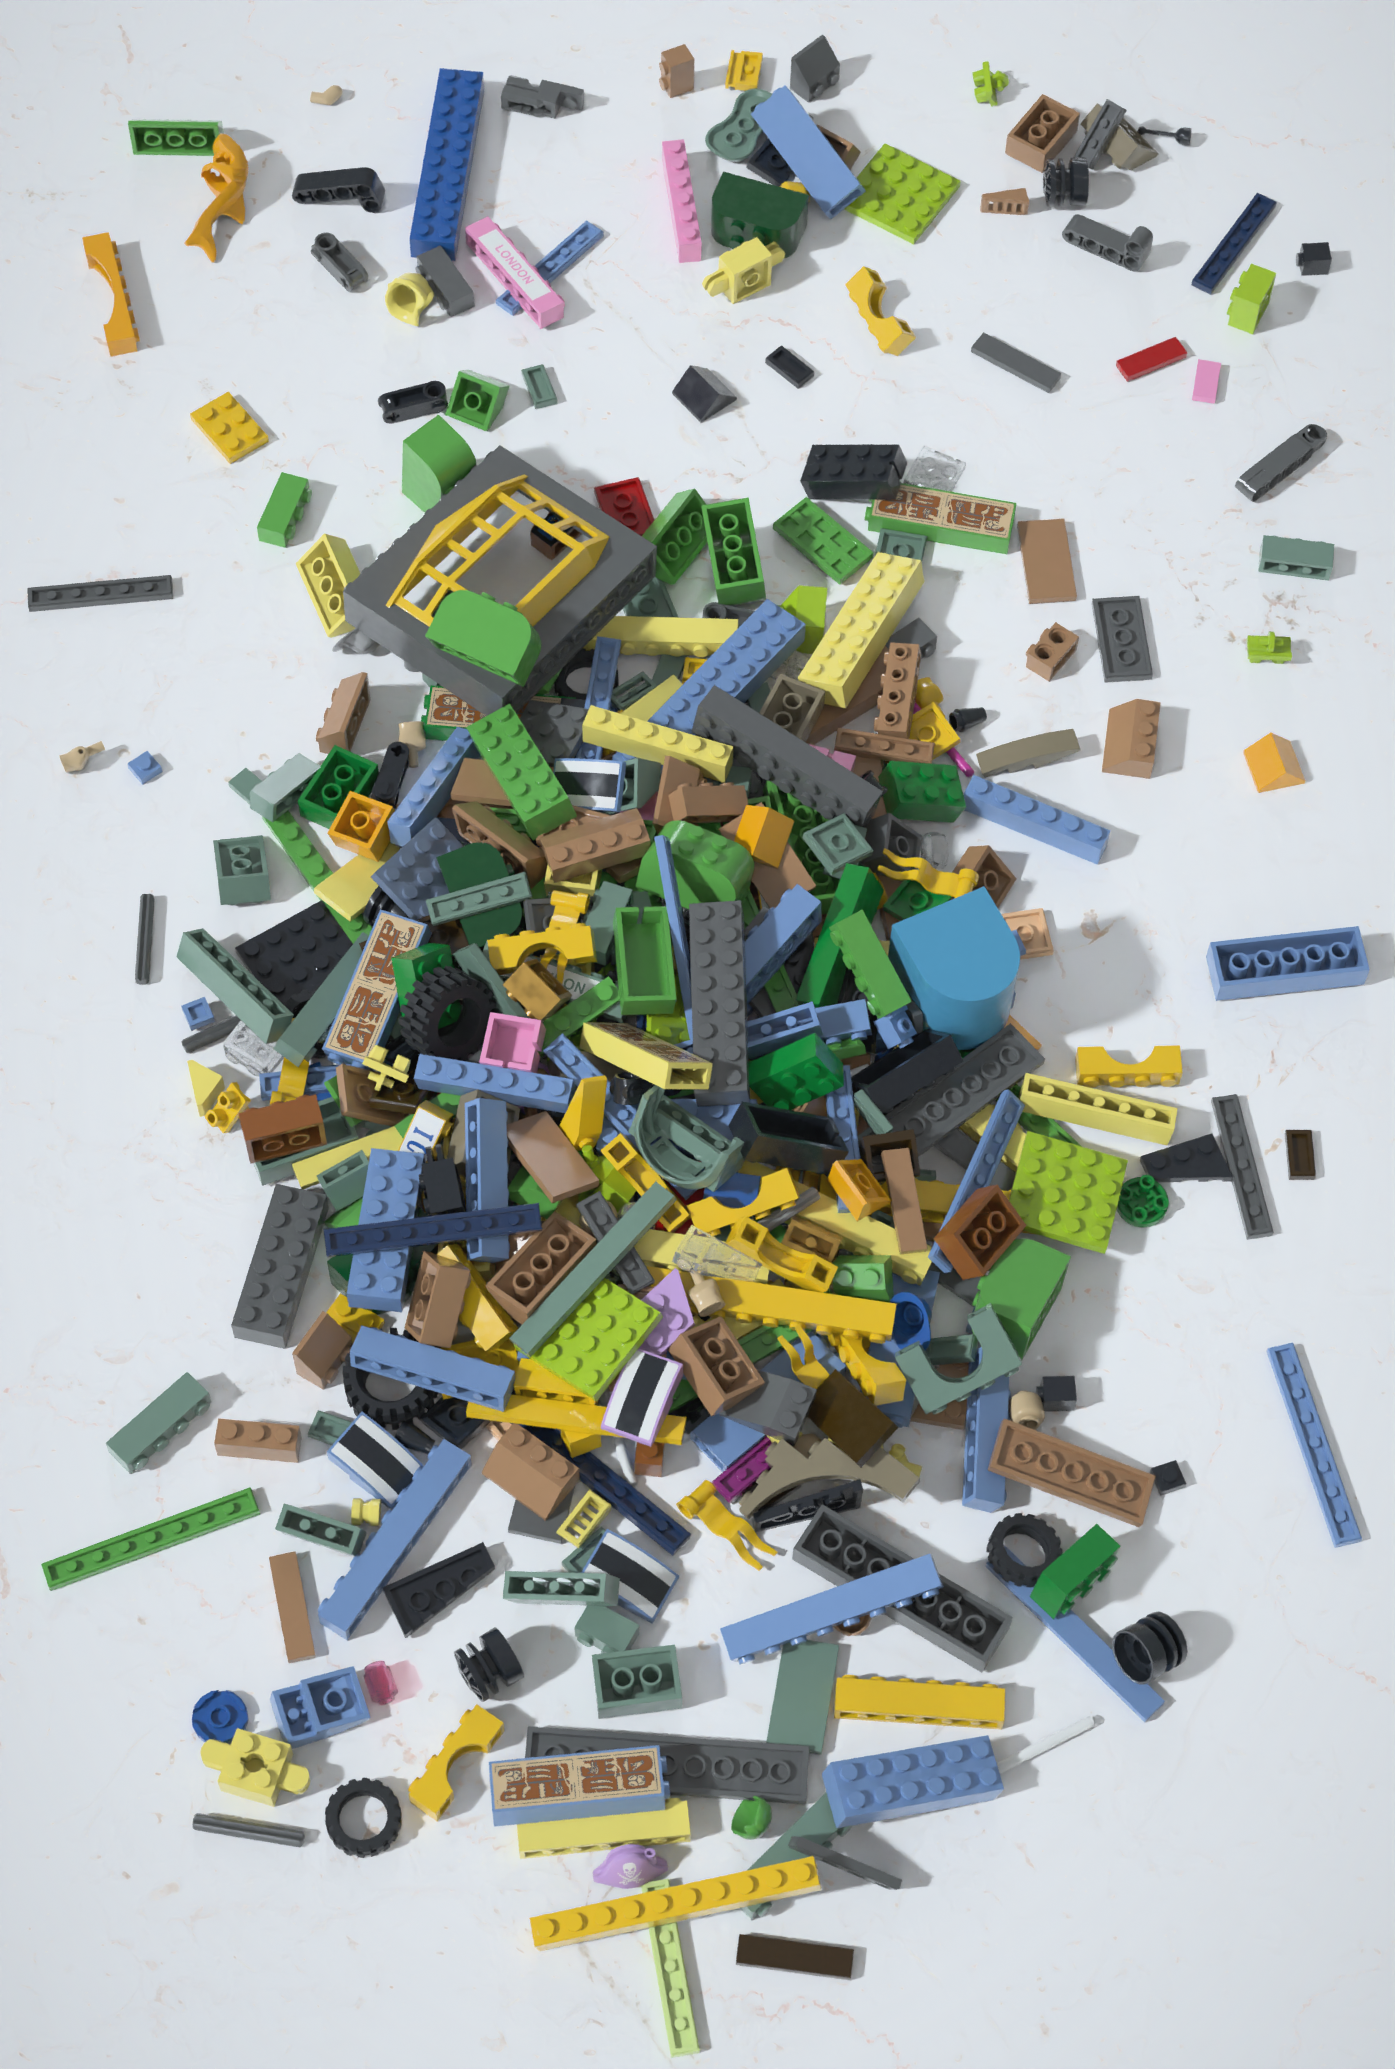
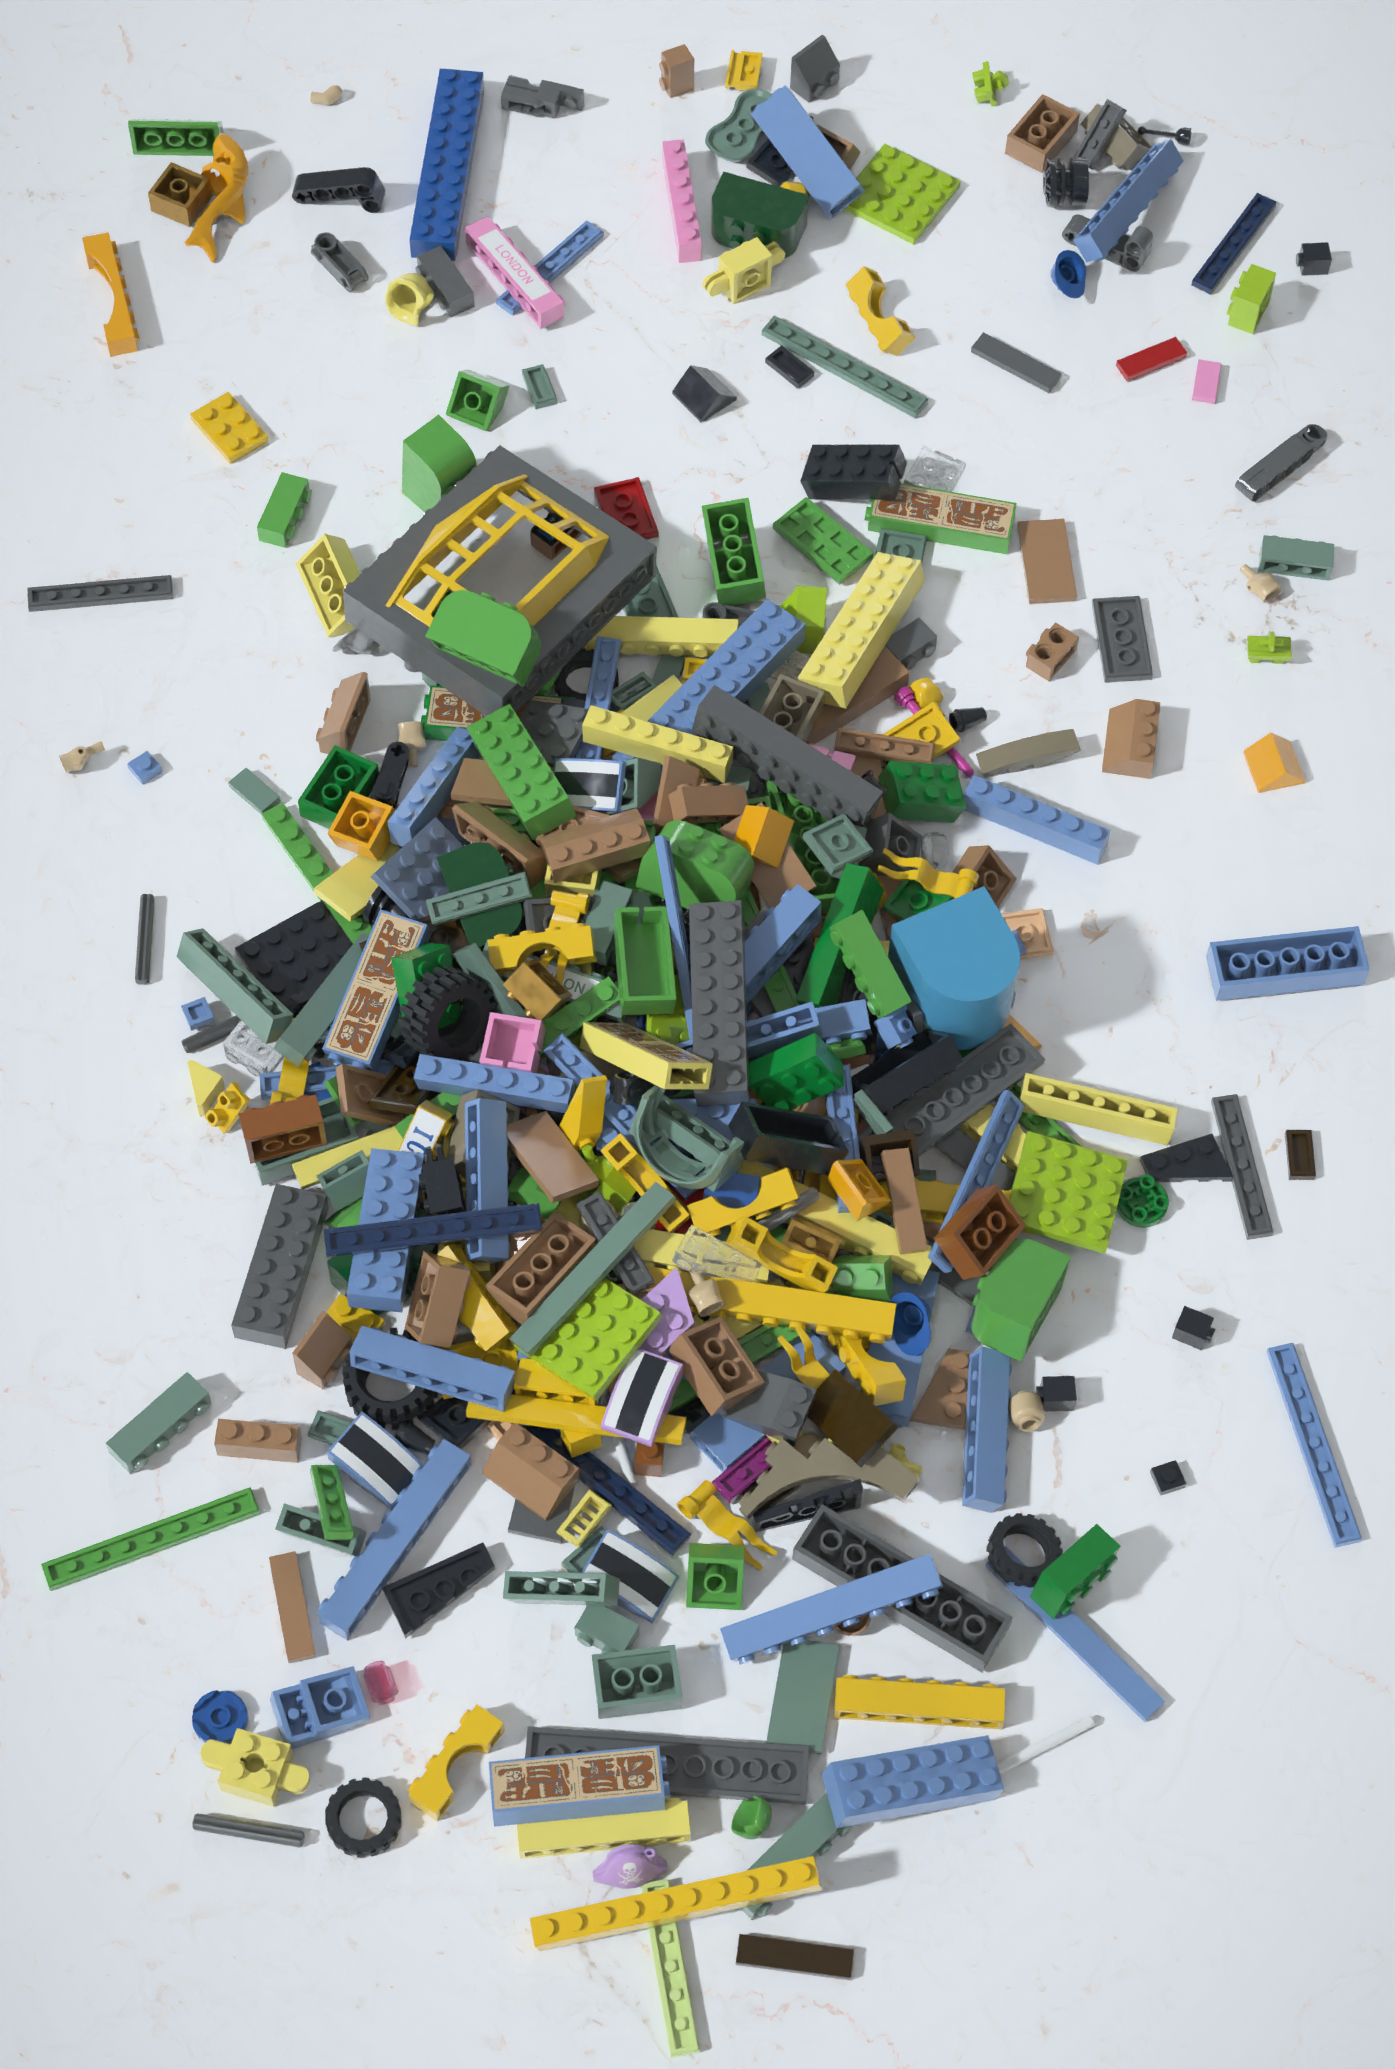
sand green slope [213,835,271,906] -> none
brick [250,753,320,823] -> none
light yellow wheel [351,1498,381,1526] -> none
light yellow hips [362,1045,411,1091] -> none
black piece [377,380,448,424] -> none
black wheel [453,1627,525,1702] -> none
bright green slope [642,488,707,585] -> none
dark grey tile [788,1836,902,1890] -> none
medium nougat brick [874,643,922,739] -> none
sand green arch [895,1303,1022,1414] -> none
sand green tile [925,1334,978,1366] -> none
medium nougat slope [980,188,1029,215] -> none
medium nougat plate [987,1418,1155,1528] -> none
yellow arch [1075,1045,1183,1088] -> none
black wheel [1112,1611,1188,1685] -> none
none -> pearl gold brick [148,162,213,227]
none -> bright green tile [310,1465,354,1540]
none -> bright green slope [686,1543,744,1610]
none -> sand green tile [761,315,929,419]
none -> blue piece [1051,250,1086,299]
none -> medium blue brick [1073,139,1184,263]
none -> black brick [1172,1305,1216,1350]
none -> tan piece [1239,564,1282,603]

